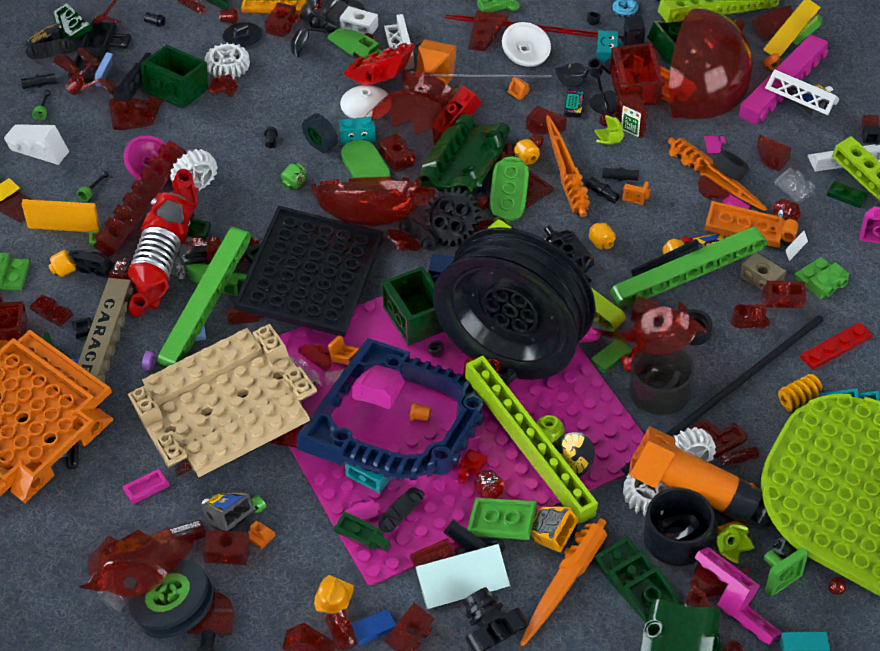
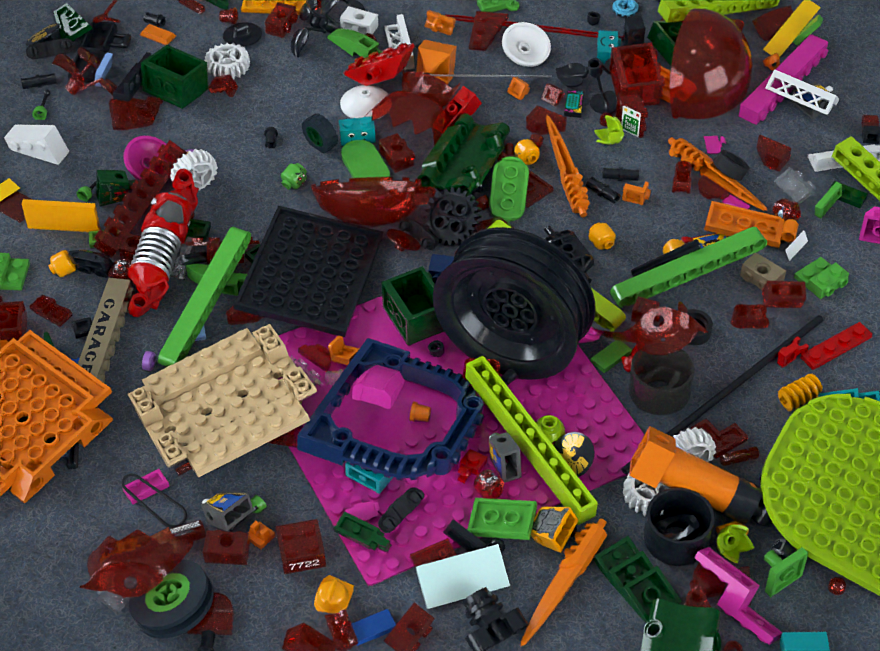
none -> dark green torso [96,170,138,207]
none -> clear red brick [119,233,143,263]
none -> black piece [121,473,187,528]
none -> orange tile [140,24,176,45]
none -> clear red brick [275,519,326,575]
none -> orange hips [424,10,456,35]
none -> dark grey torso [489,433,521,483]
none -> clear red tile [541,83,564,106]
none -> clear red piece [672,161,692,194]
none -> red plate [777,337,809,368]
none -> bright green tile [815,182,842,218]

